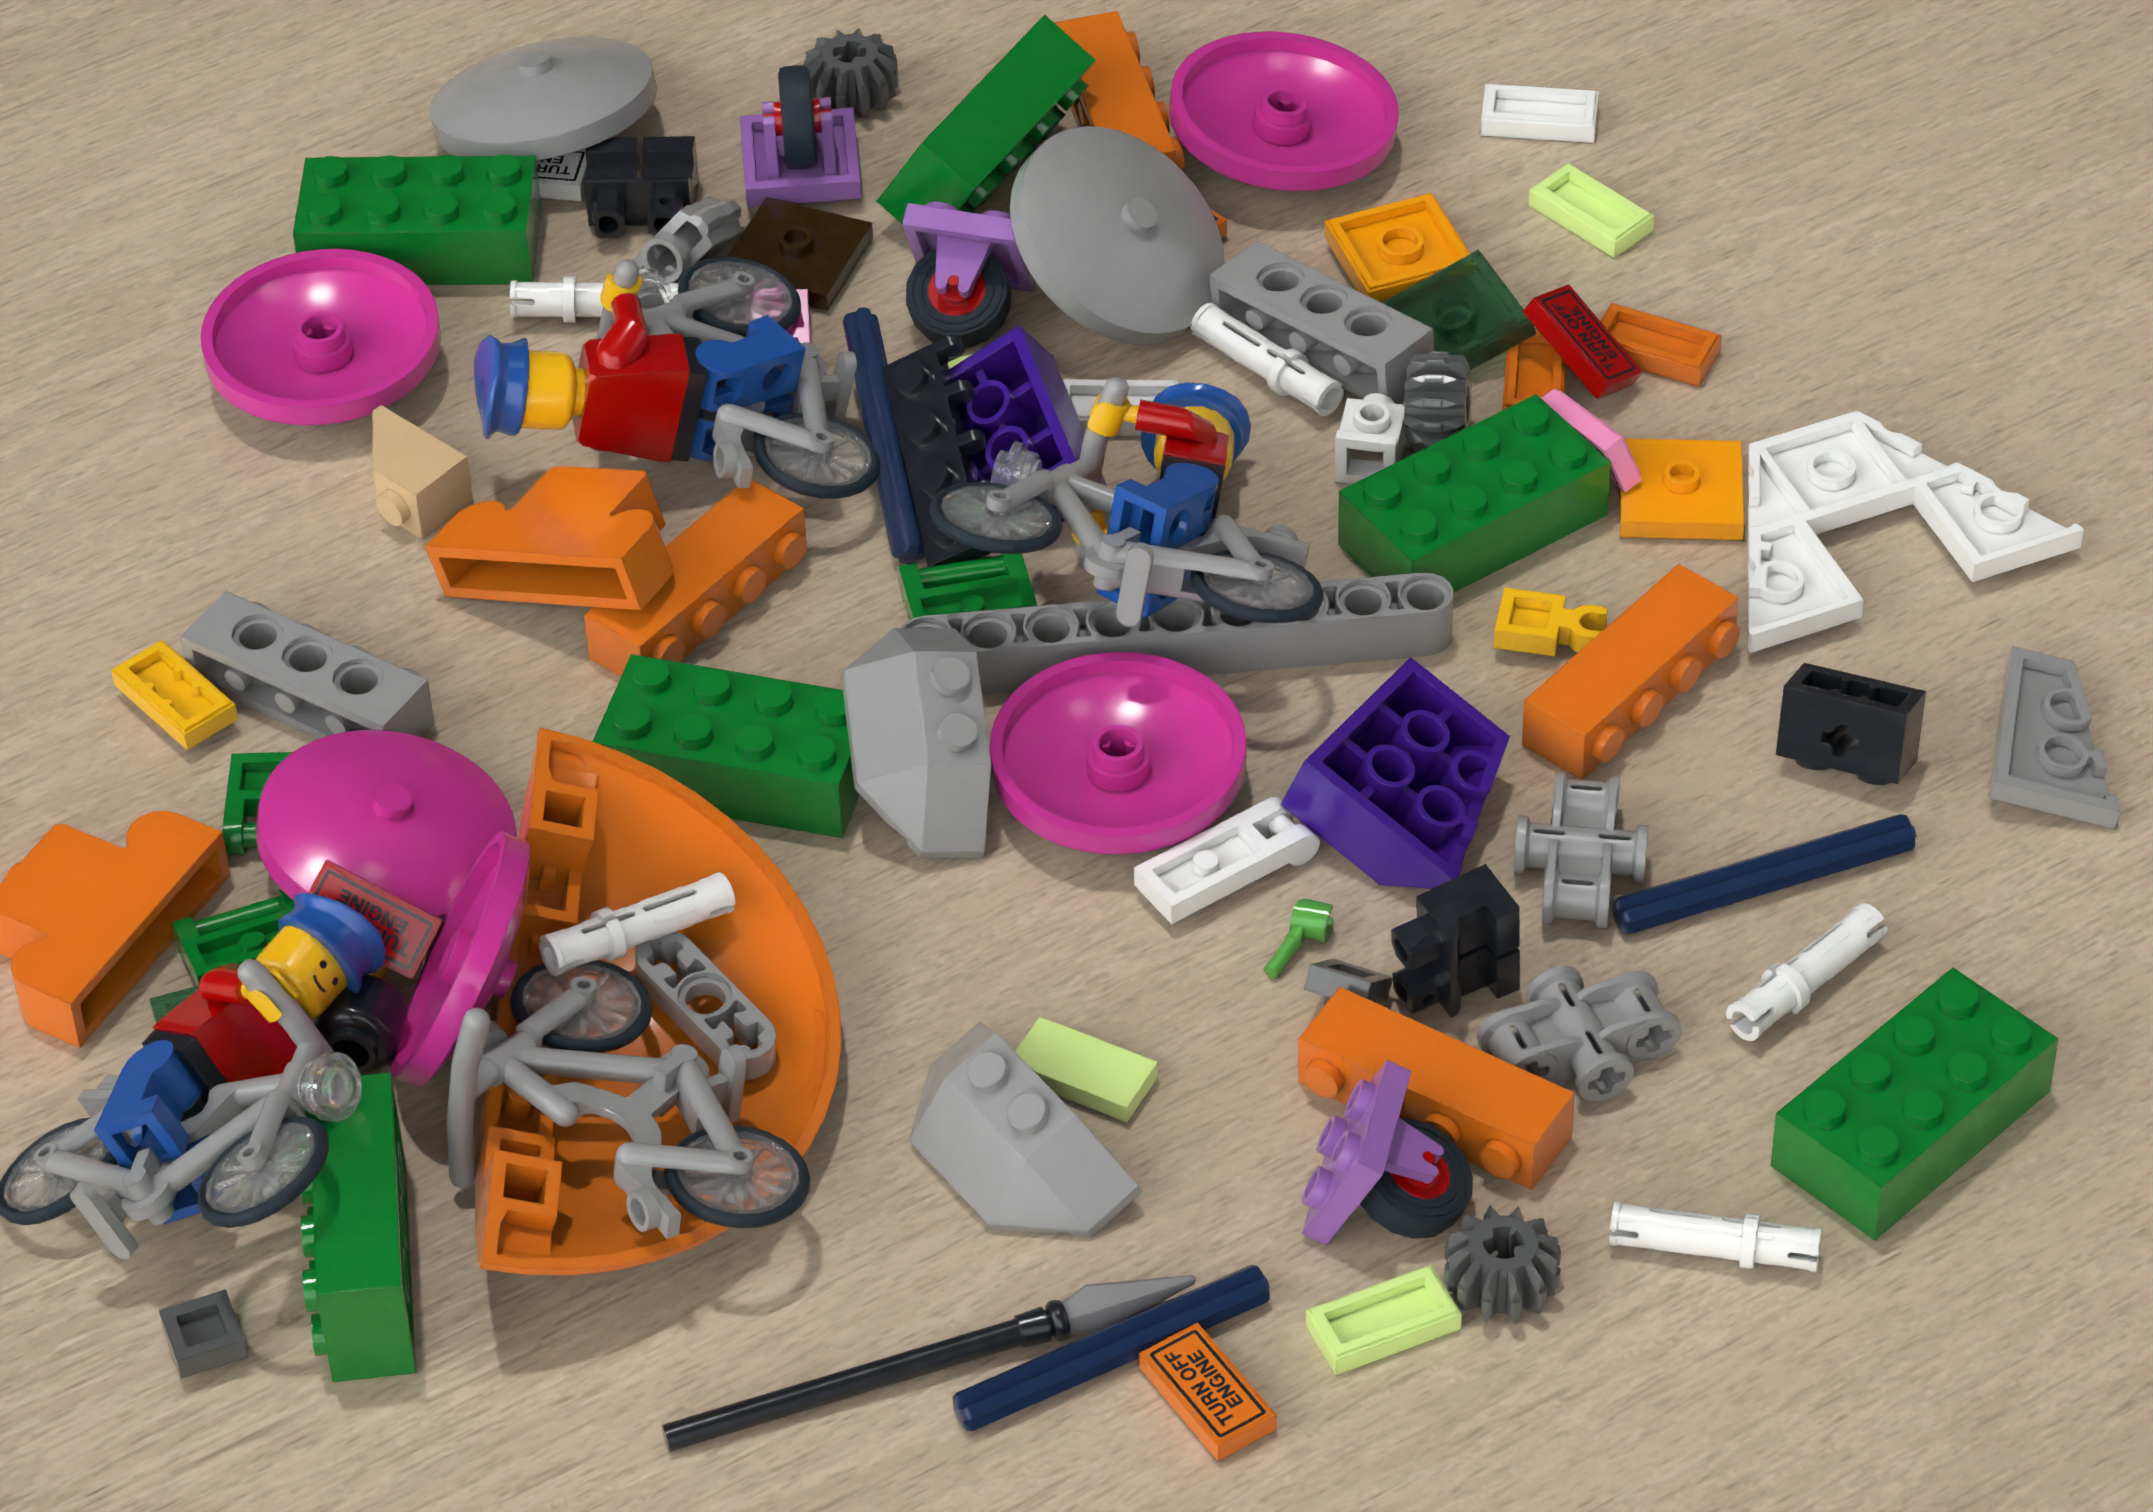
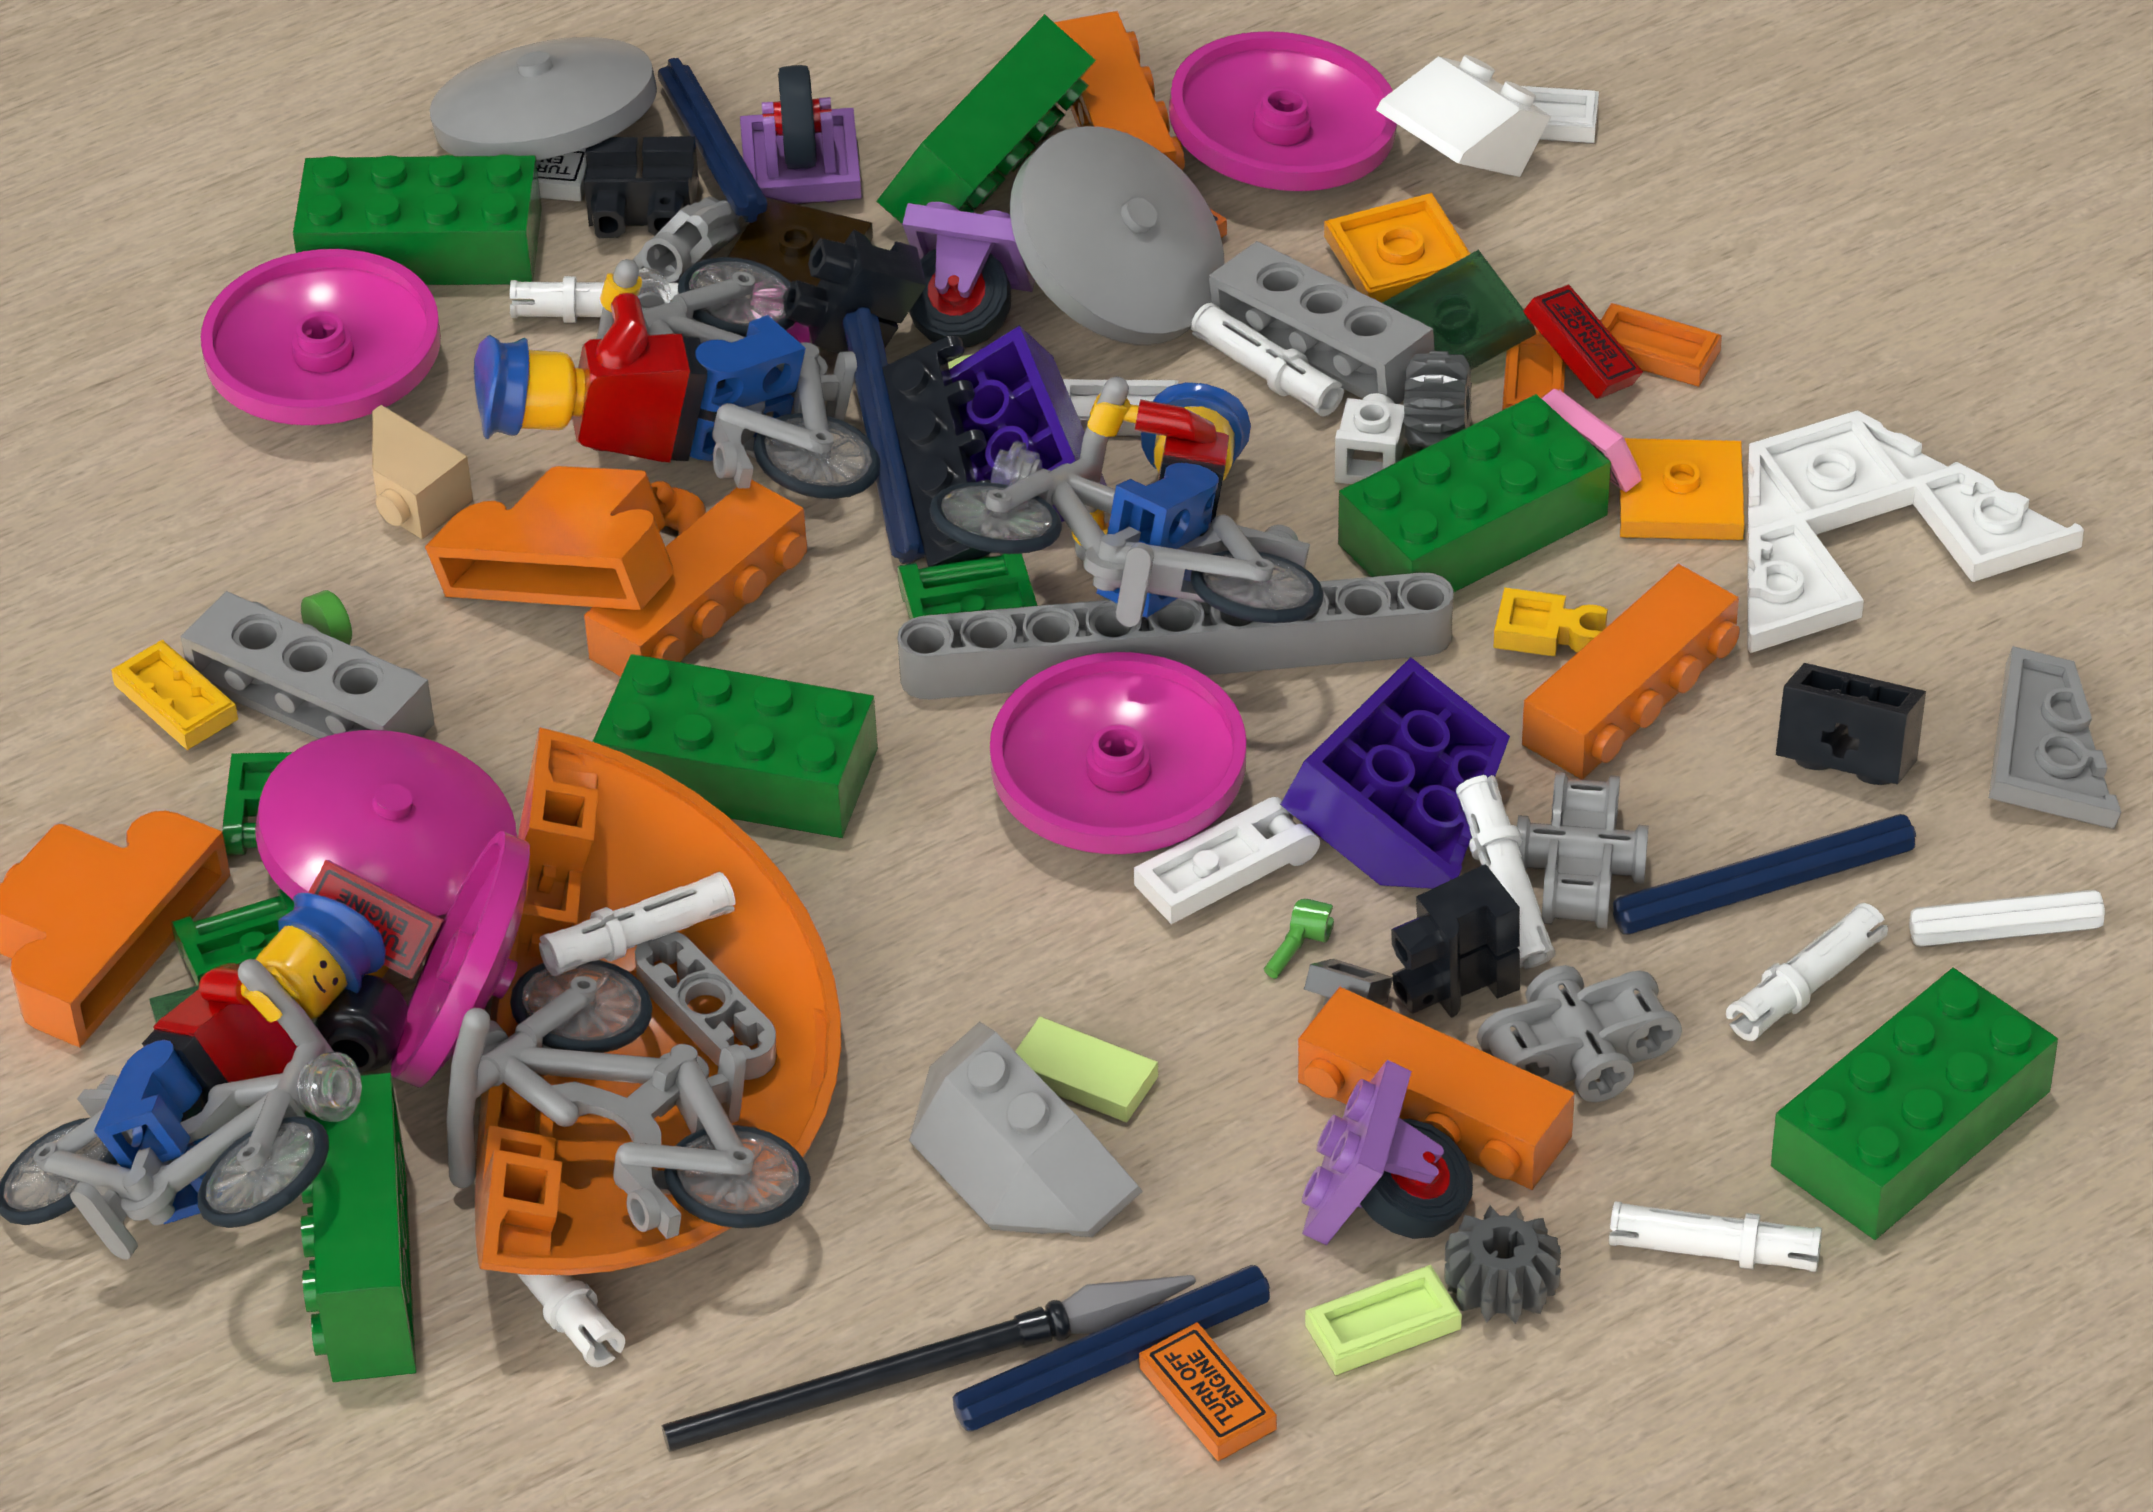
dark grey plate [159,1289,248,1378] -> none
dark grey gear [803,28,899,118] -> none
light grey wedge [841,628,991,858] -> none
yellowish green tile [1529,163,1654,258] -> none
none -> bright green tile [301,590,352,645]
none -> white pin [517,1274,625,1367]
none -> orange arm [651,481,706,535]
none -> dark blue axle [658,58,768,223]
none -> black hips [782,230,926,354]
none -> white slope [1376,55,1551,177]
none -> white pin [1456,775,1555,969]
none -> white axle [1909,890,2105,947]

